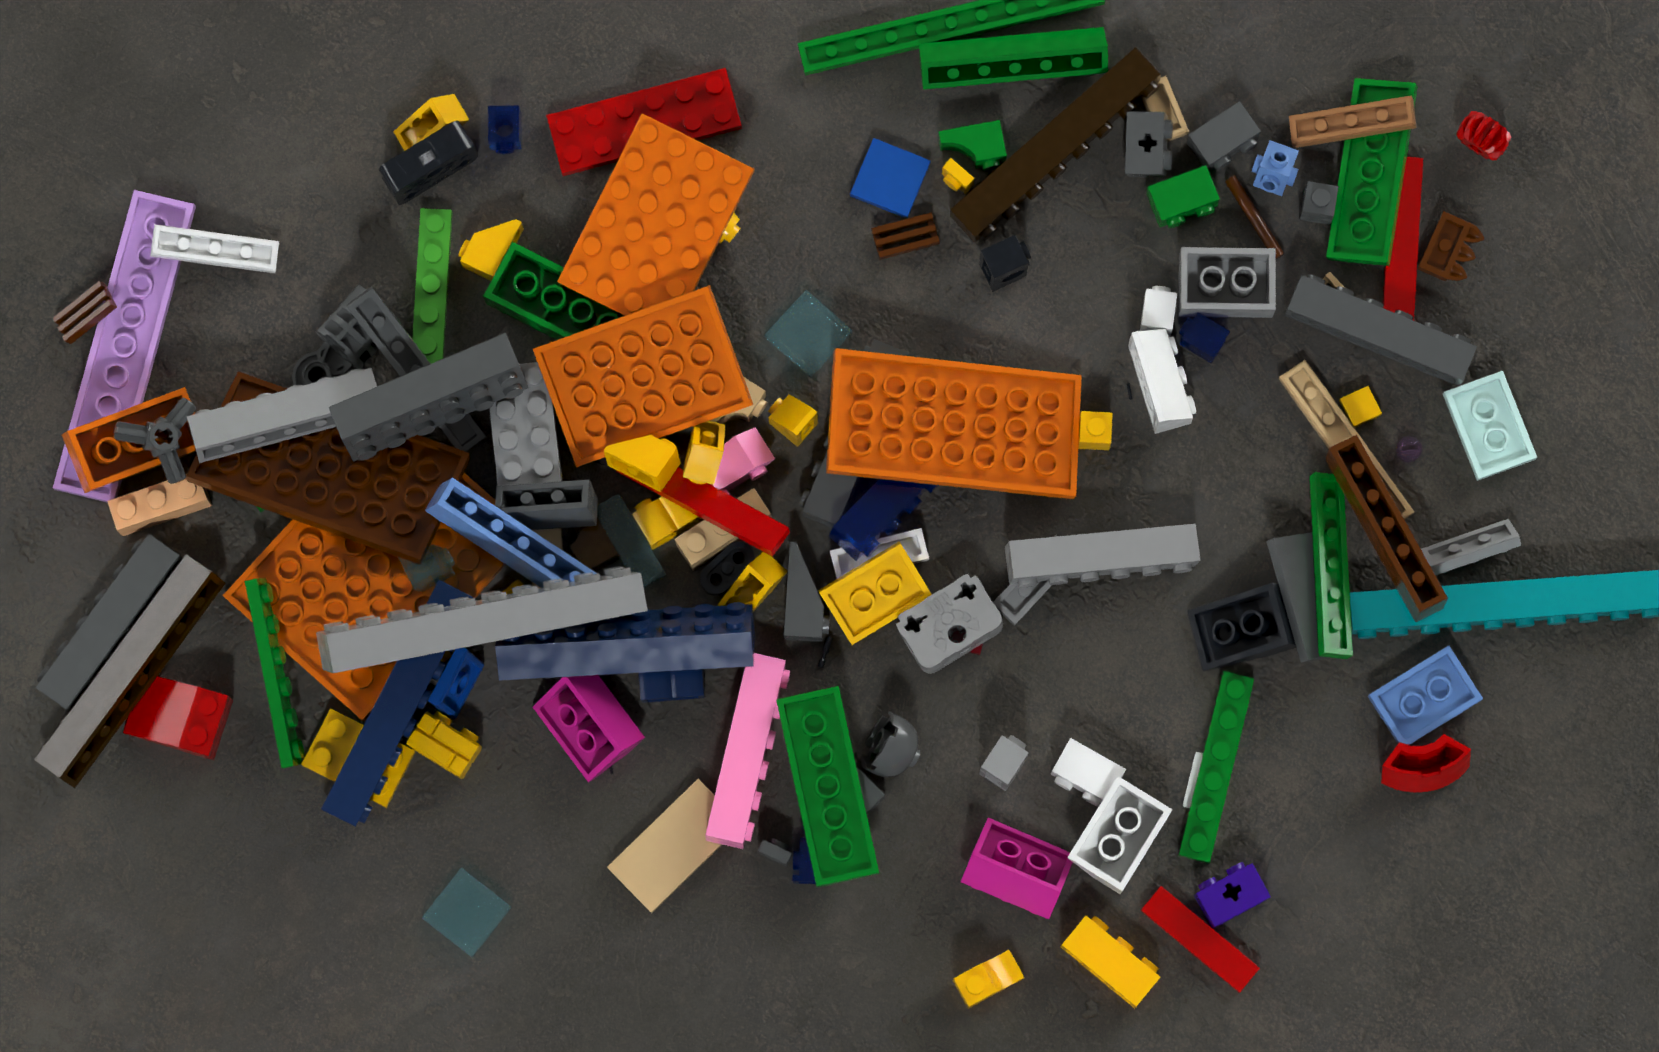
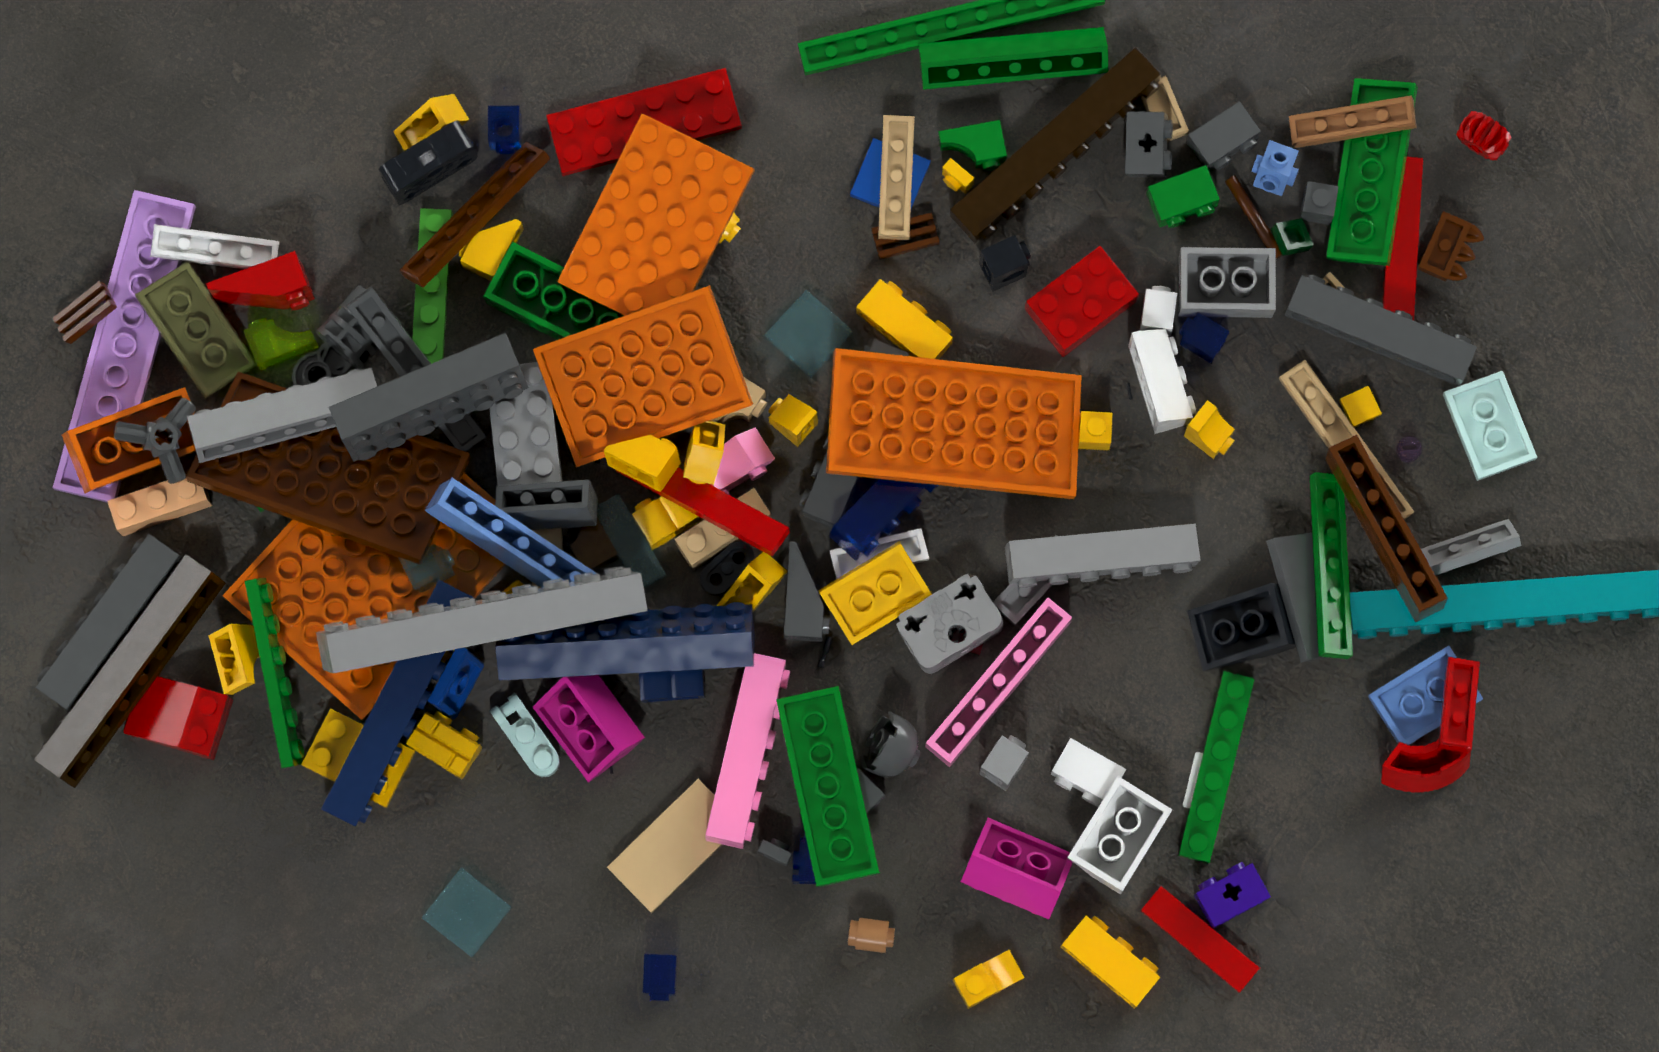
none -> olive tile [135,261,258,400]
none -> red slope [206,251,315,310]
none -> yellow arch [208,623,259,695]
none -> clear neon green arch [243,318,319,370]
none -> reddish brown tile [400,142,550,288]
none -> light aqua plate [489,693,560,777]
none -> clear blue brick [643,954,678,1001]
none -> medium nougat brick [848,918,895,953]
none -> yellow brick [856,279,953,359]
none -> tan tile [878,115,915,240]
none -> bright pink brick [925,597,1072,767]
none -> red brick [1025,246,1139,357]
none -> yellow arch [1184,400,1235,459]
none -> dark green plate [1271,218,1313,256]
none -> red tile [1438,657,1480,753]

